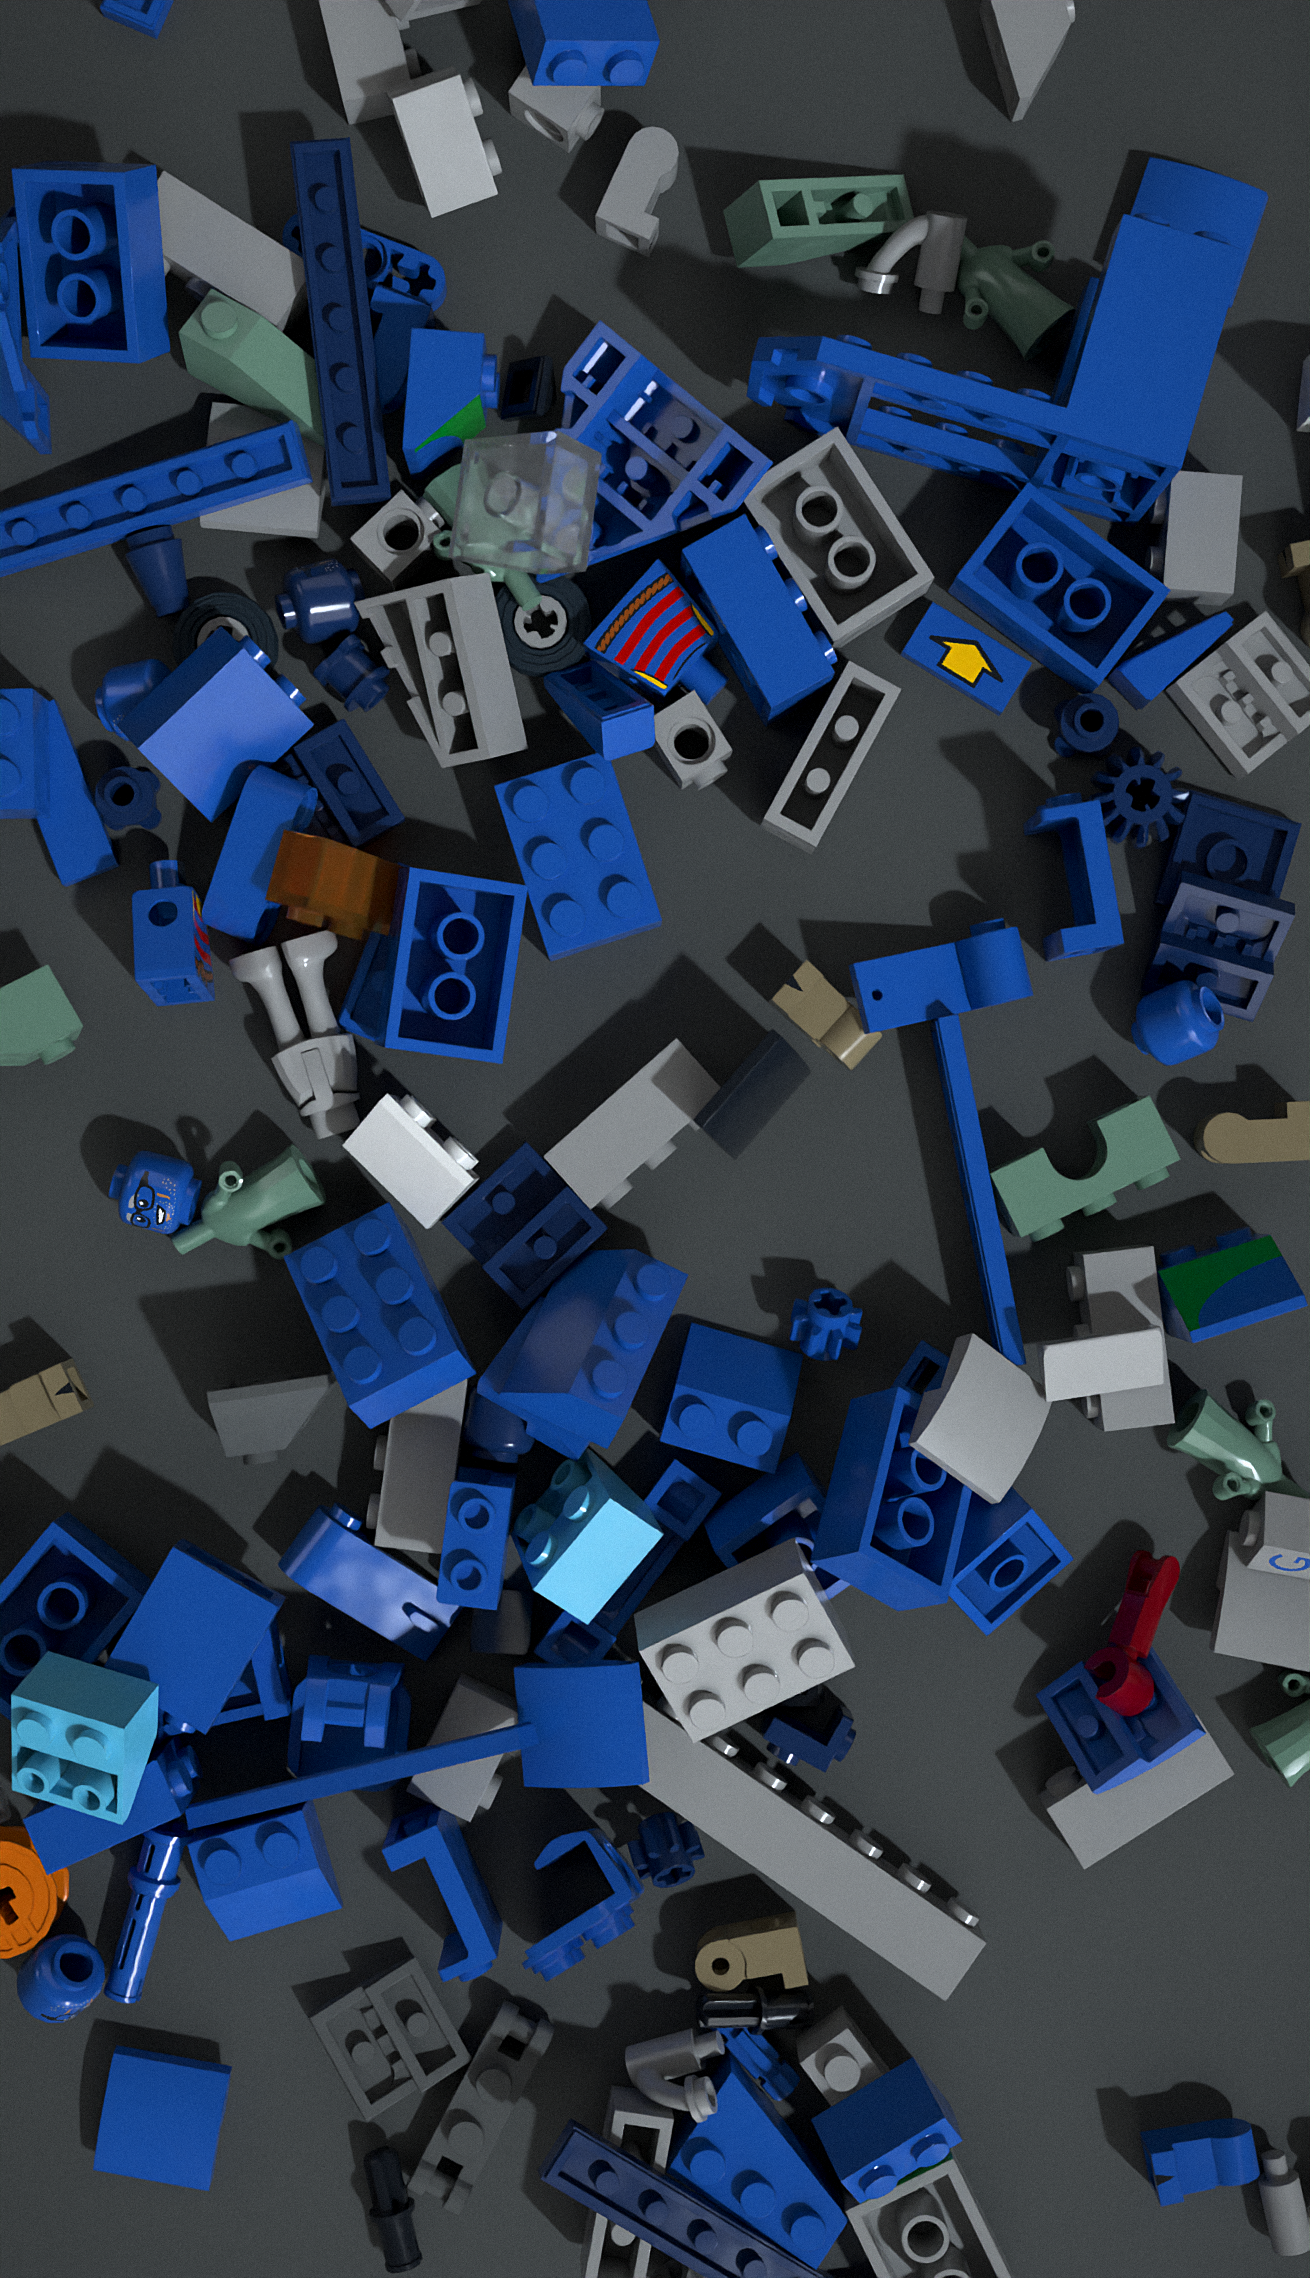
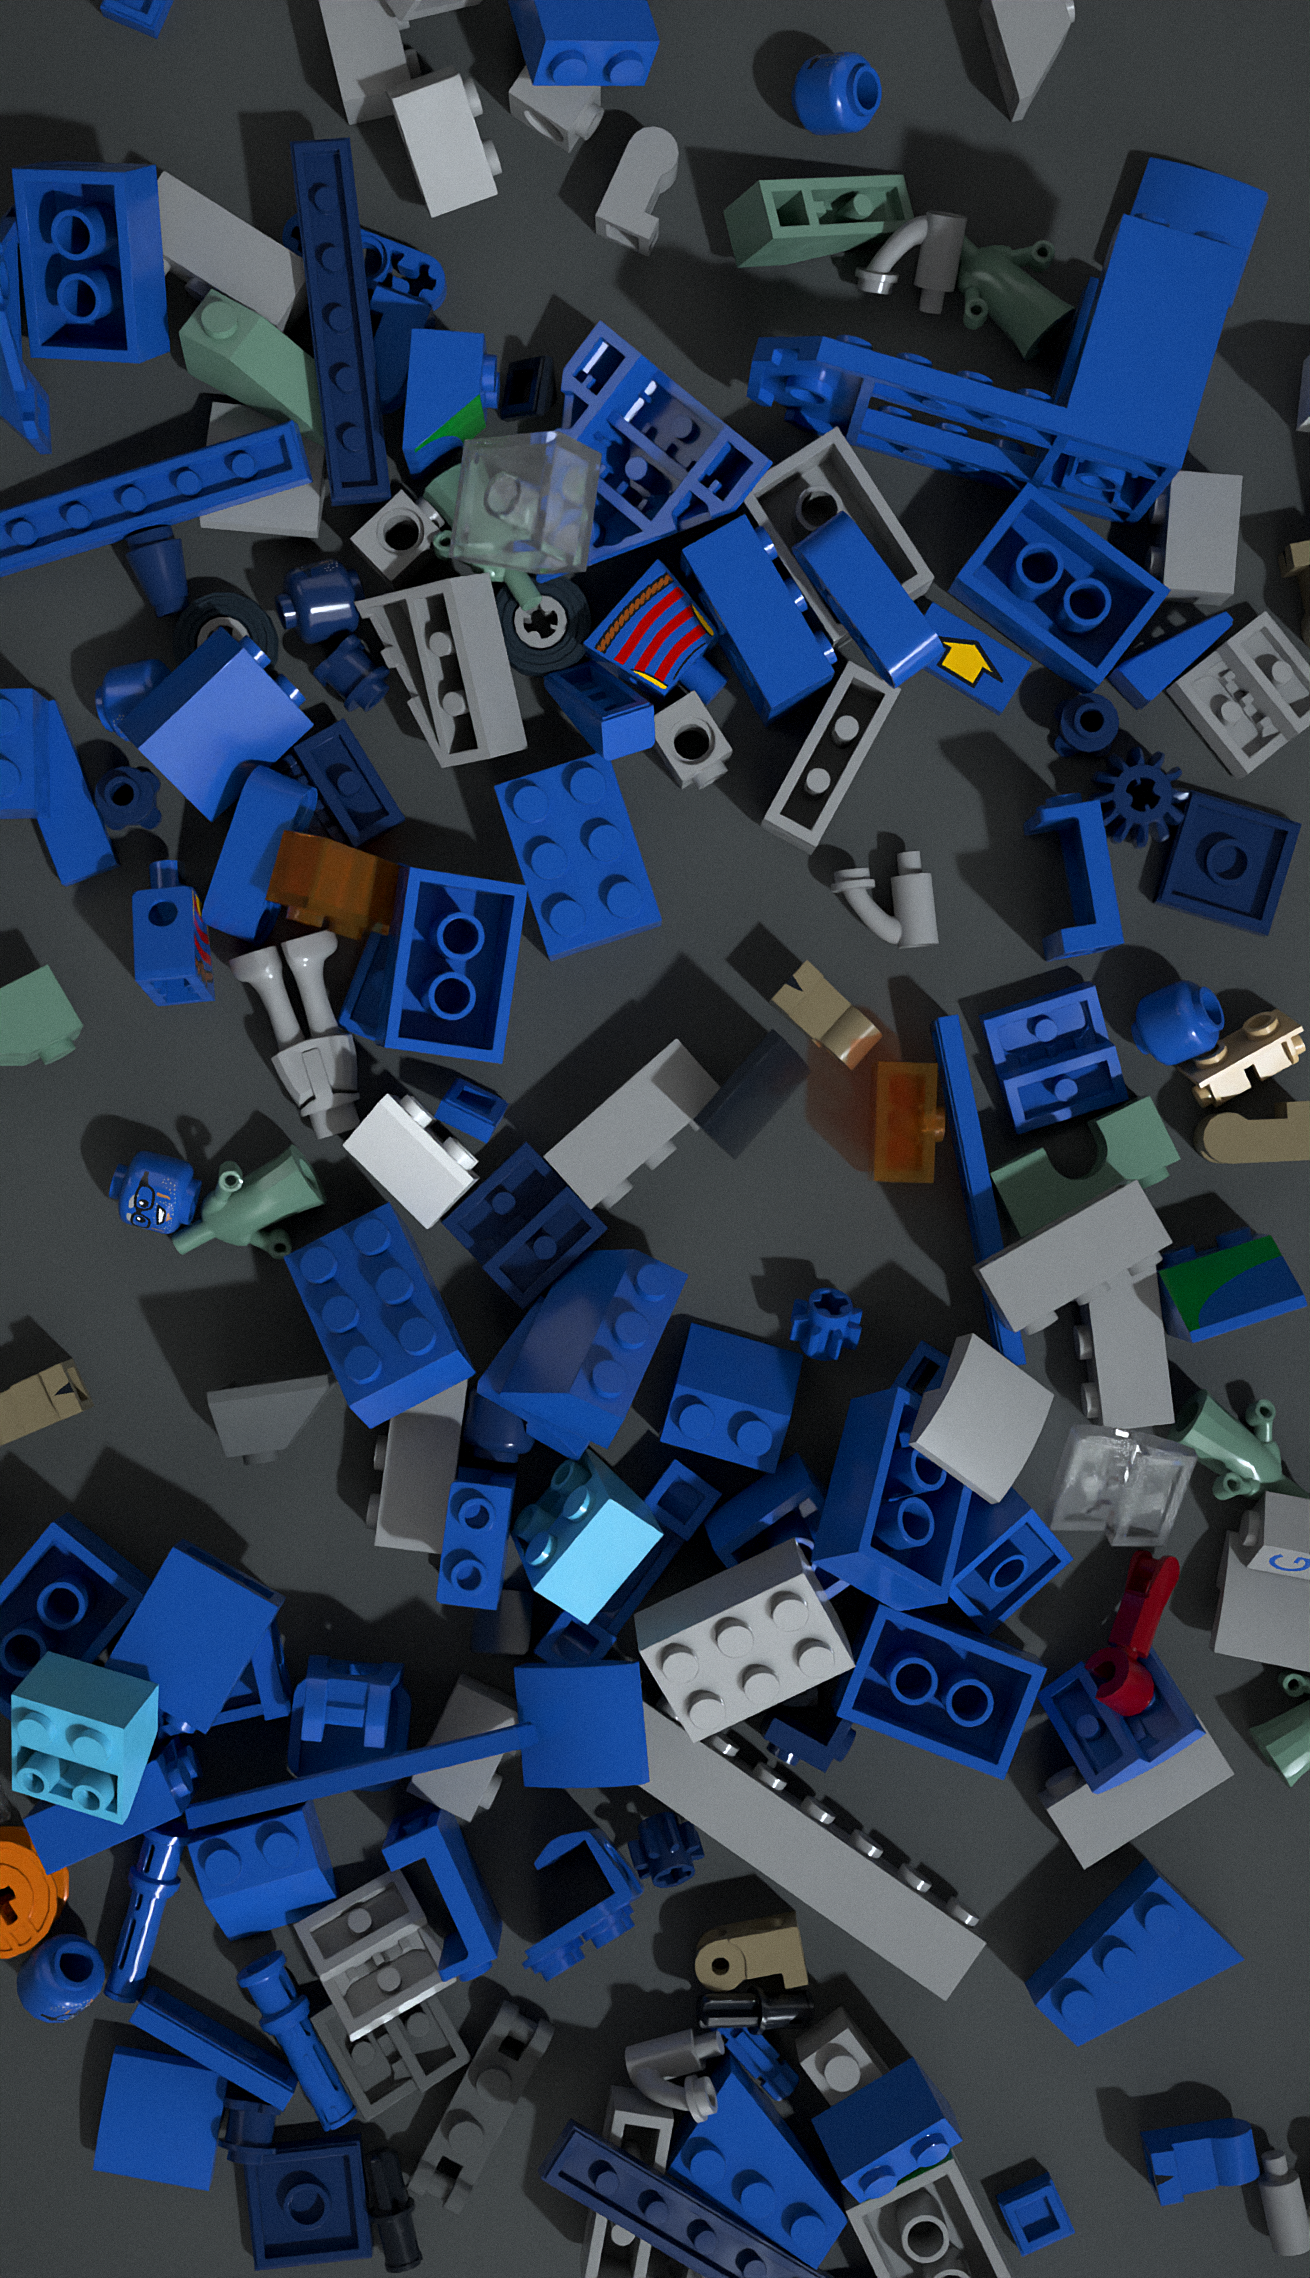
blue door [278,1502,464,1662] -> none
blue door [848,918,1034,1034] -> none
light grey slope [1036,1324,1164,1402] -> none
dark blue slope [1141,871,1295,1022] -> none
none -> blue tile [129,1985,298,2111]
none -> dark blue brick [217,2093,285,2165]
none -> blue pin [235,1950,357,2132]
none -> dark blue tile [244,2133,374,2271]
none -> light grey slope [293,1869,457,2042]
none -> blue tile [434,1078,509,1143]
none -> blue head [791,51,882,136]
none -> blue beam [792,511,944,689]
none -> light grey plant [831,851,939,949]
none -> blue brick [831,1596,1047,1780]
none -> clear orange brick [867,1061,945,1183]
none -> light grey brick [971,1179,1173,1336]
none -> blue slope [979,981,1129,1135]
none -> blue tile [995,2172,1075,2257]
none -> blue wedge [1024,1858,1245,2047]
none -> clear slope [1042,1424,1198,1547]
none -> tan hinge [1176,1009,1306,1108]

